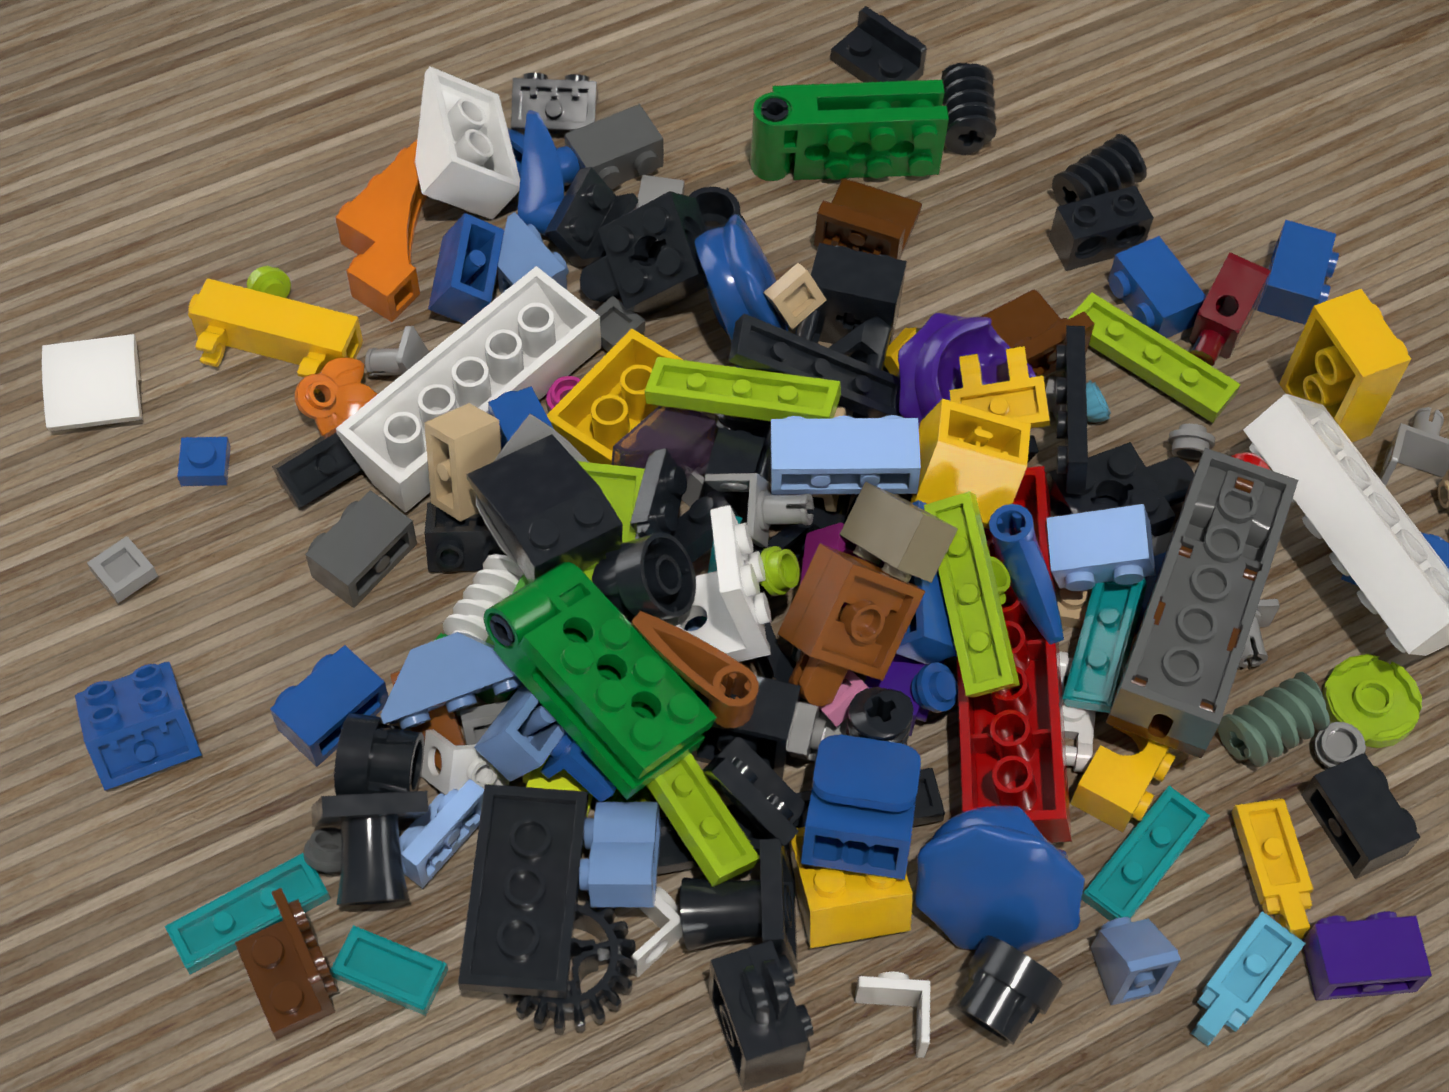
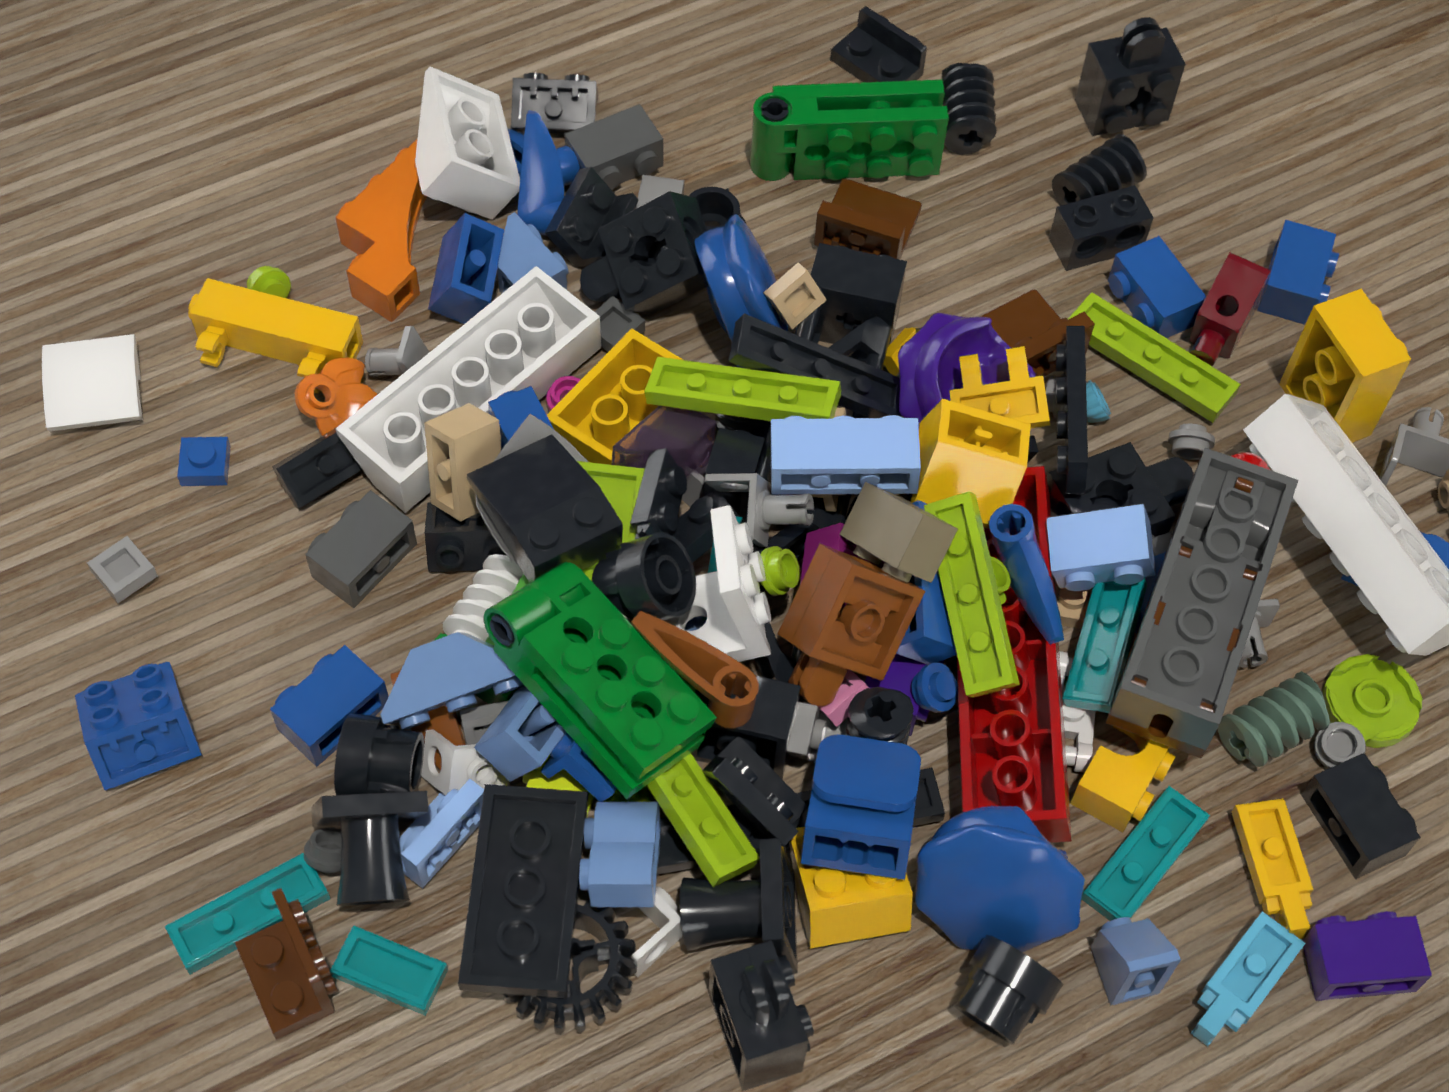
white bracket [855,972,930,1058] -> none
none -> black brick [1075,17,1186,136]

